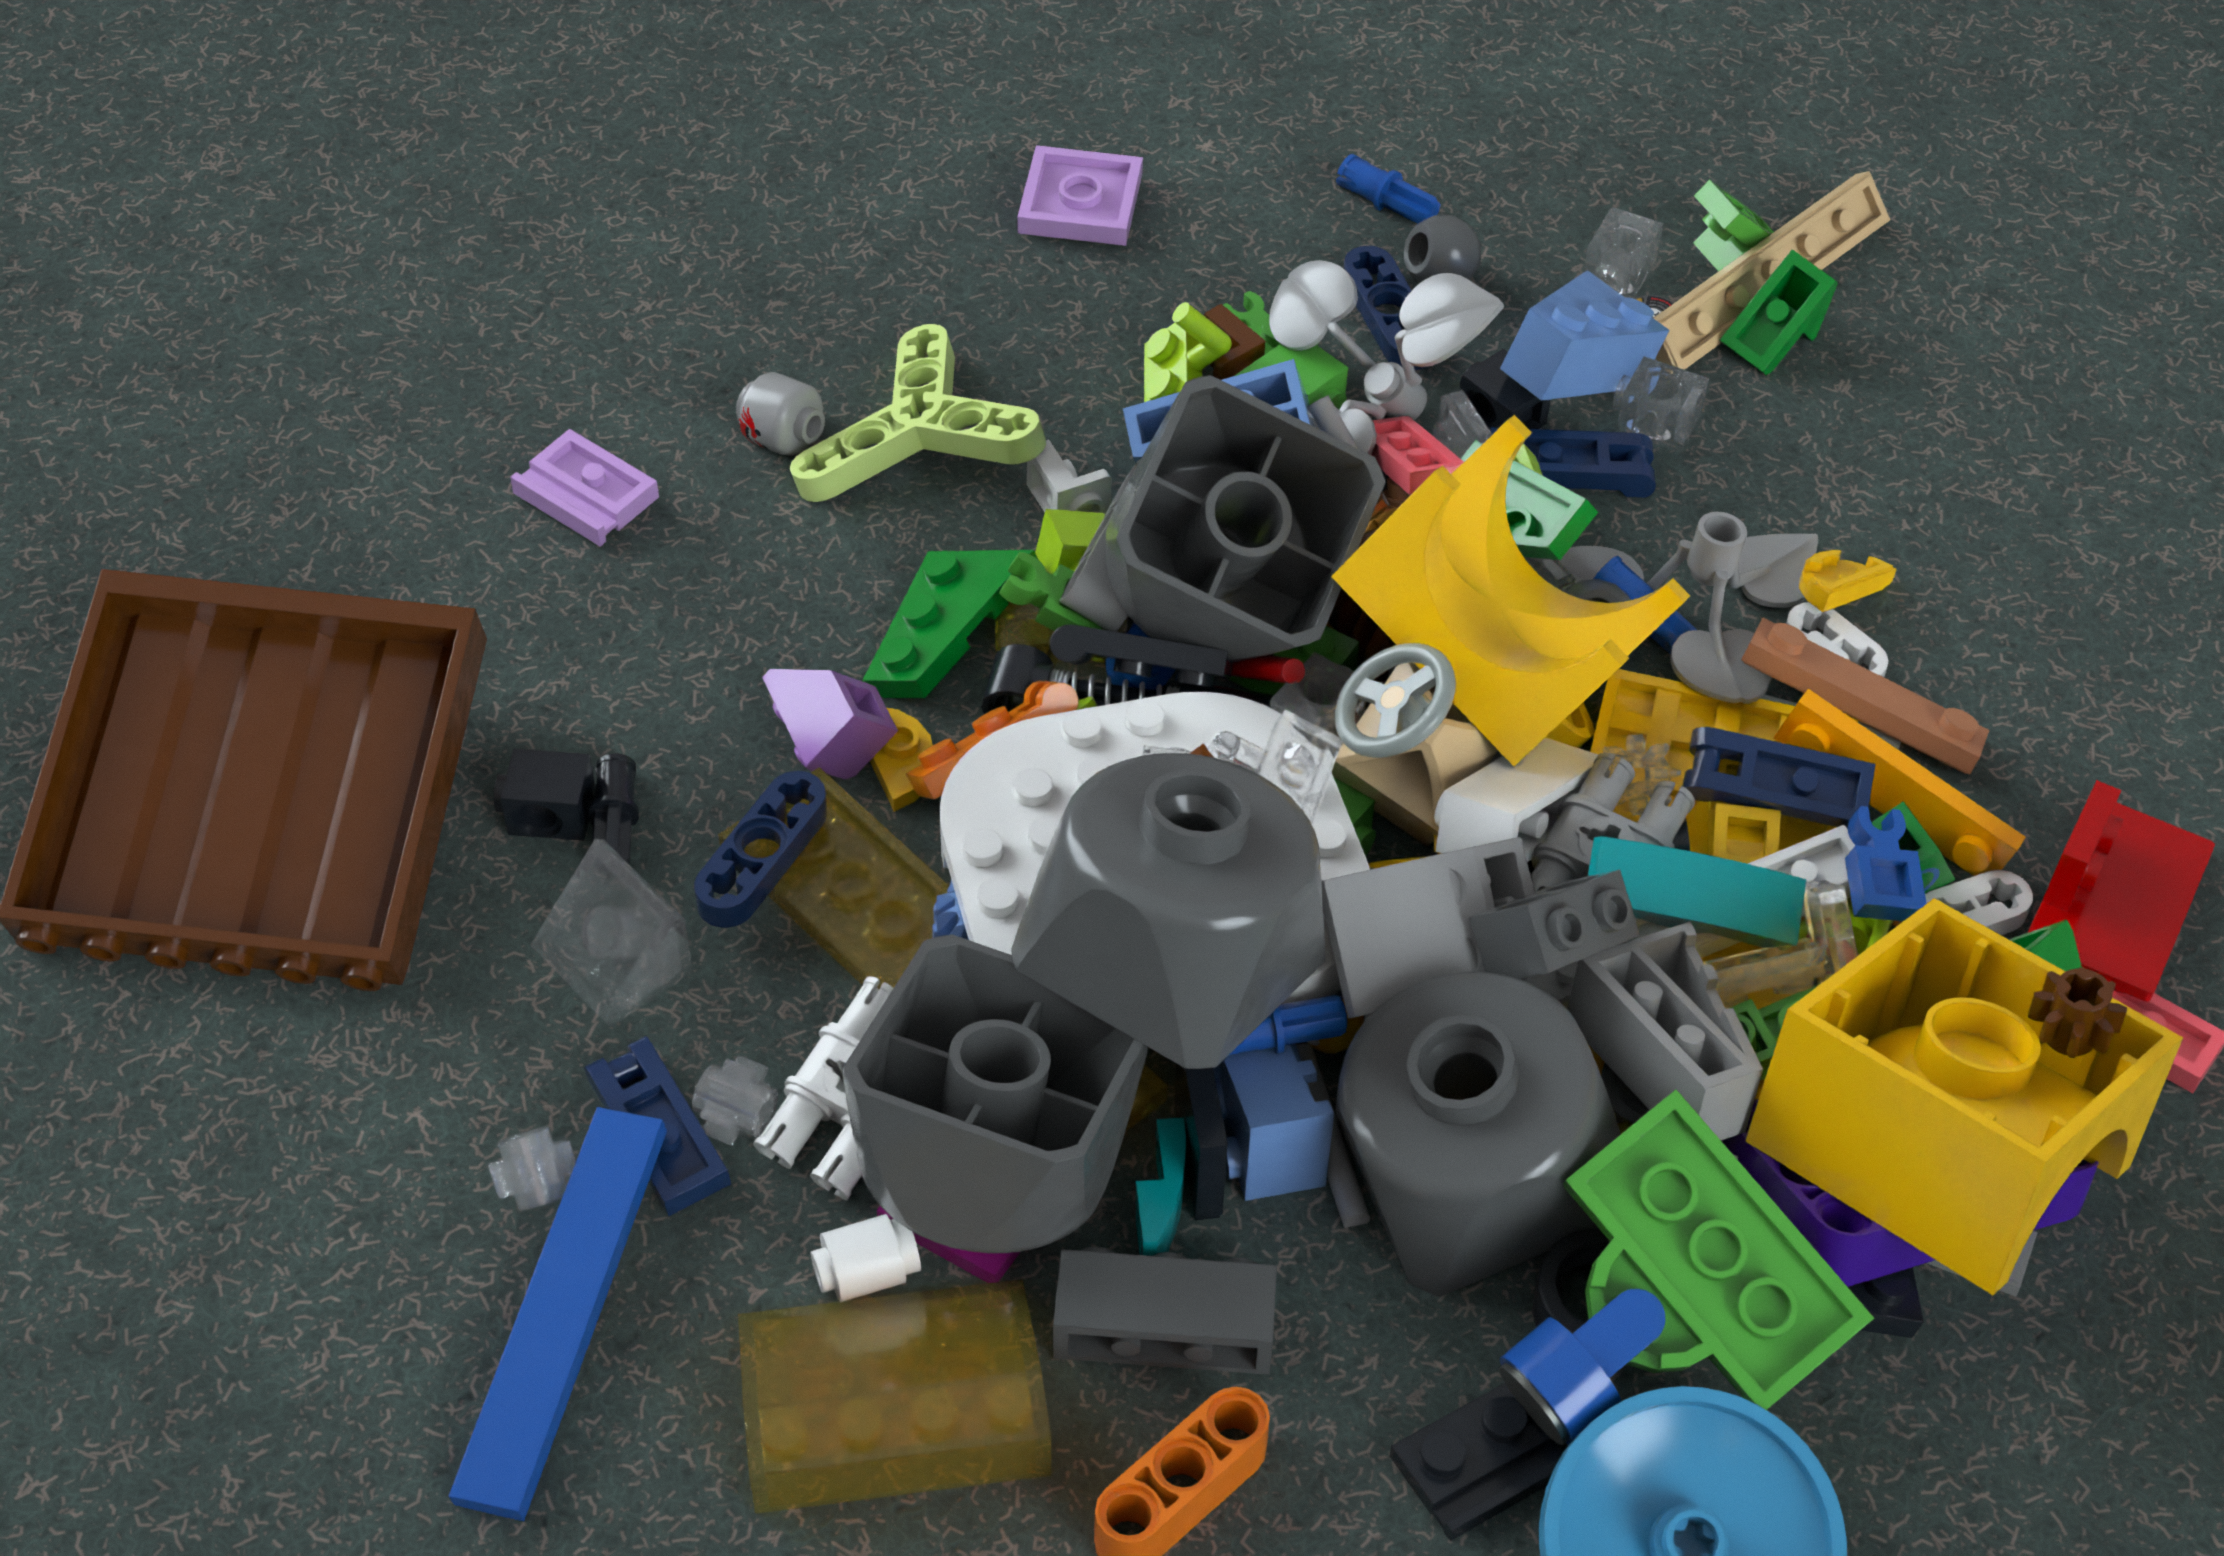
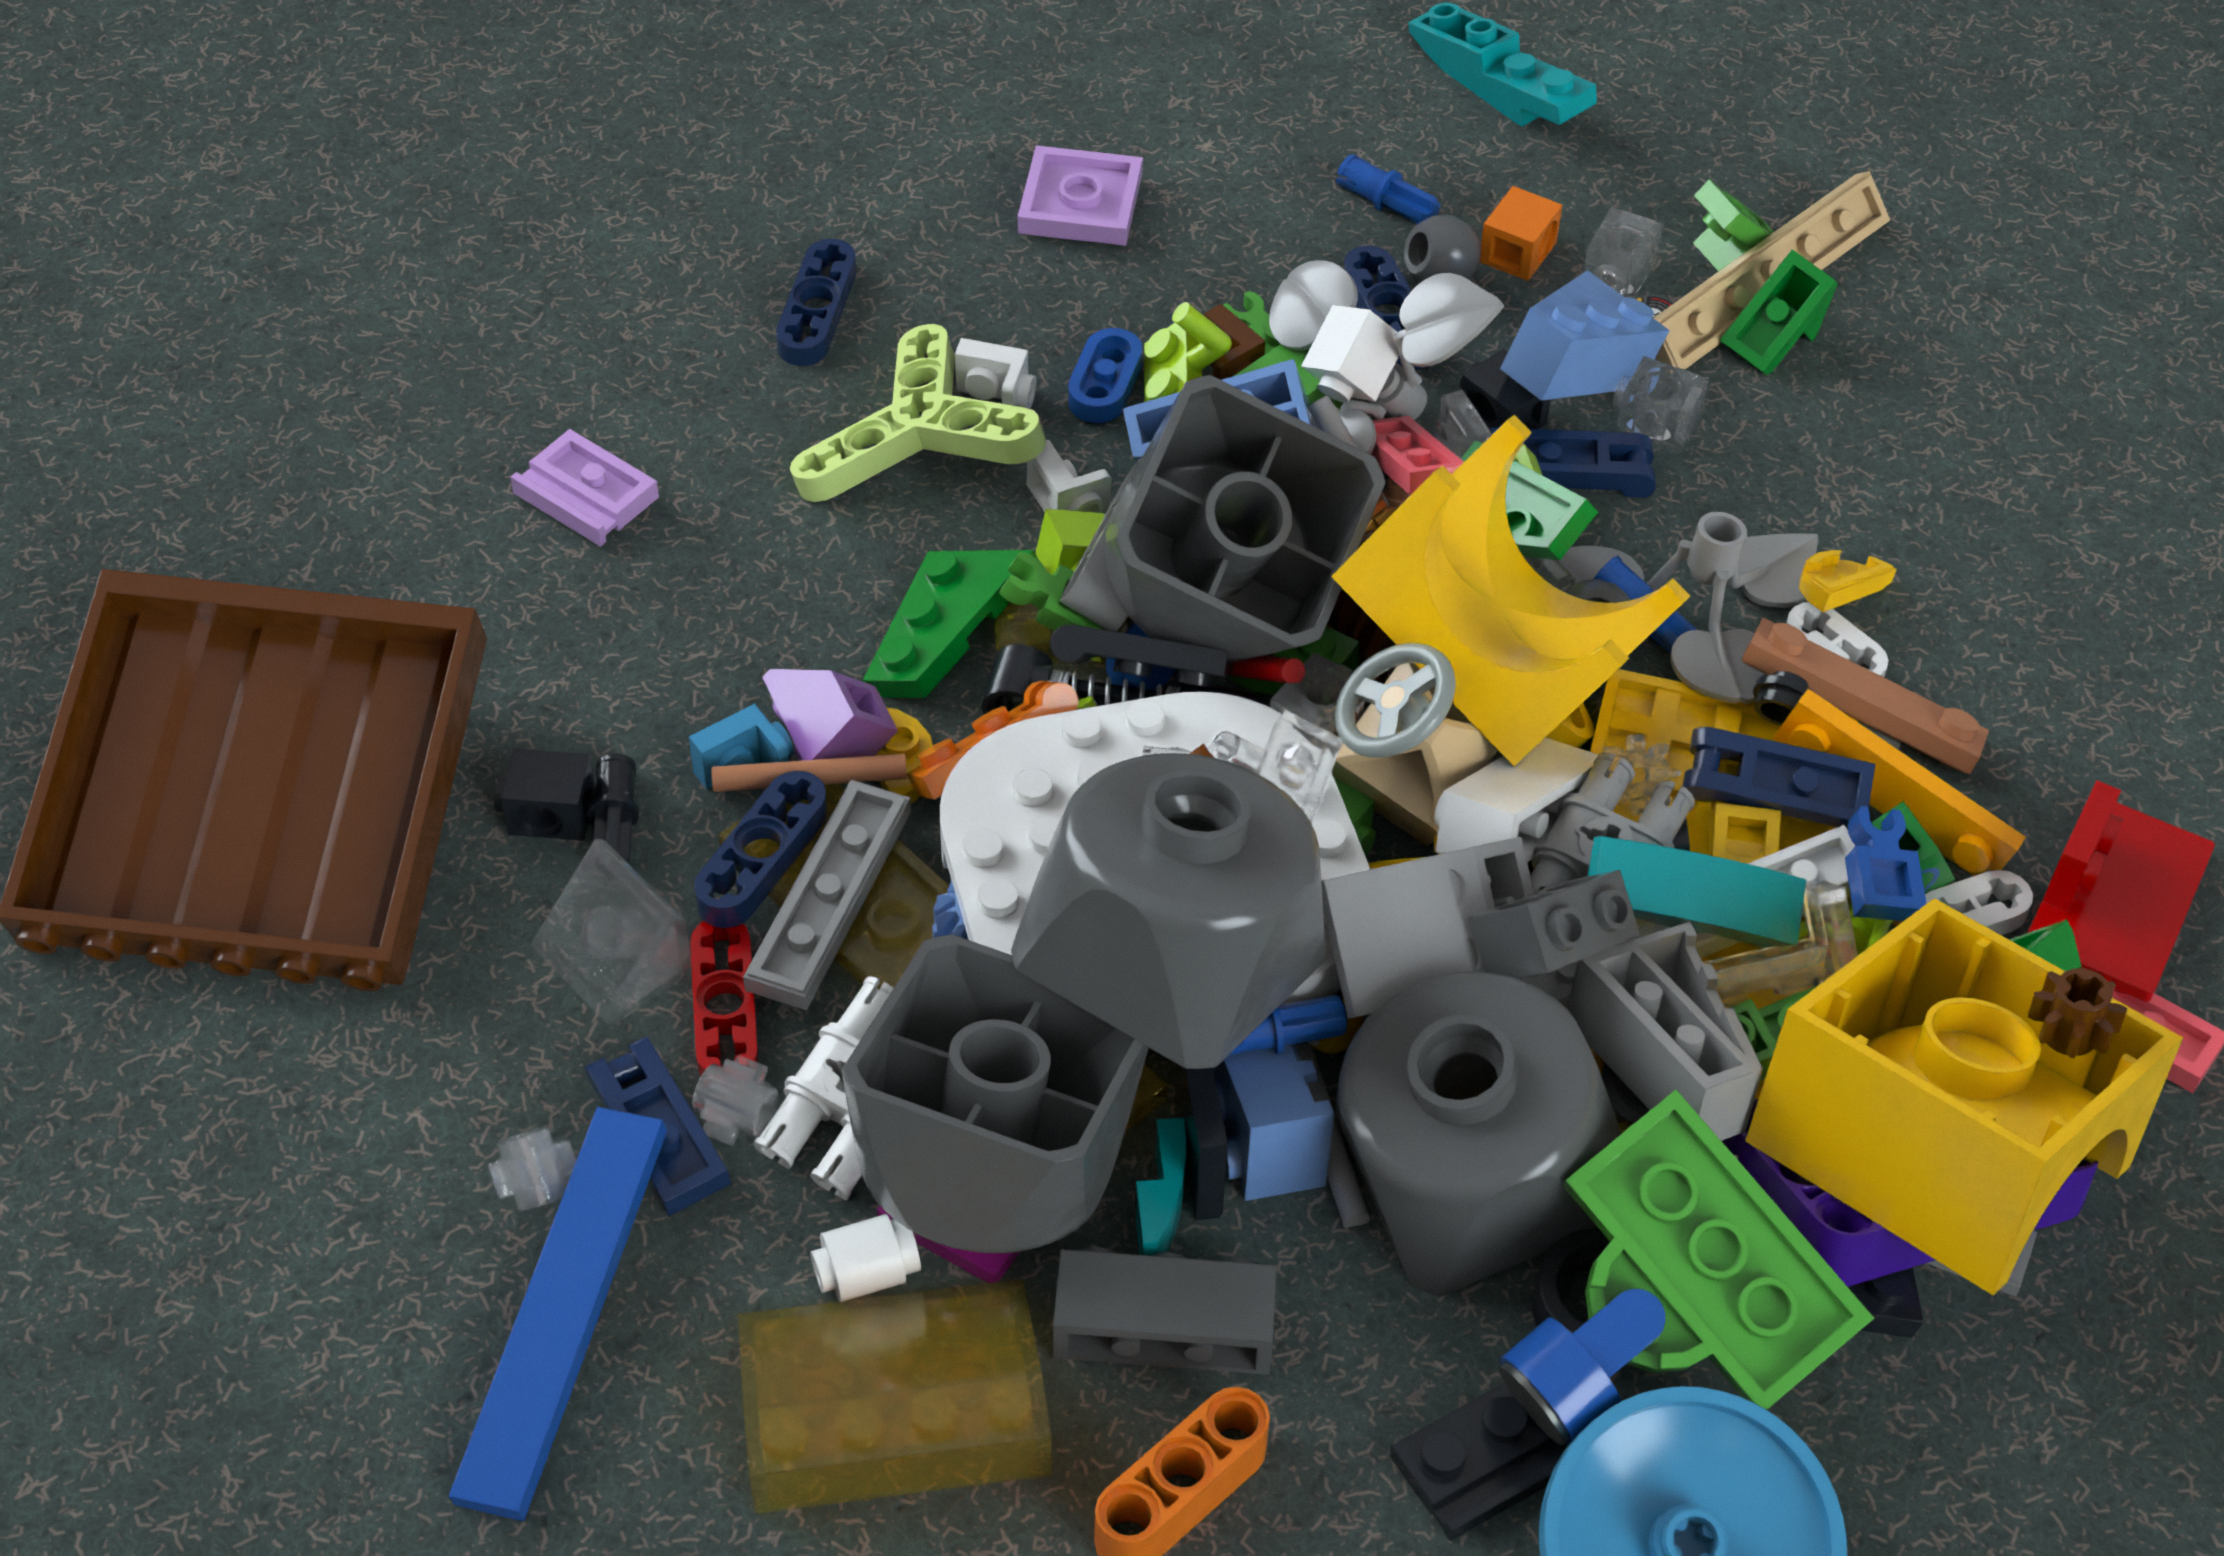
light grey head [736,372,825,456] -> none
none -> dark azure bracket [689,704,794,790]
none -> red beam [690,921,759,1091]
none -> nougat bar [711,754,907,792]
none -> light grey tile [743,780,912,1010]
none -> dark blue beam [776,239,857,366]
none -> white bracket [955,338,1036,409]
none -> blue plate [1068,328,1142,423]
none -> white brick [1301,305,1399,403]
none -> teal slope [1408,2,1597,127]
none -> orange brick [1480,186,1563,281]
none -> black plate [1753,671,1812,726]

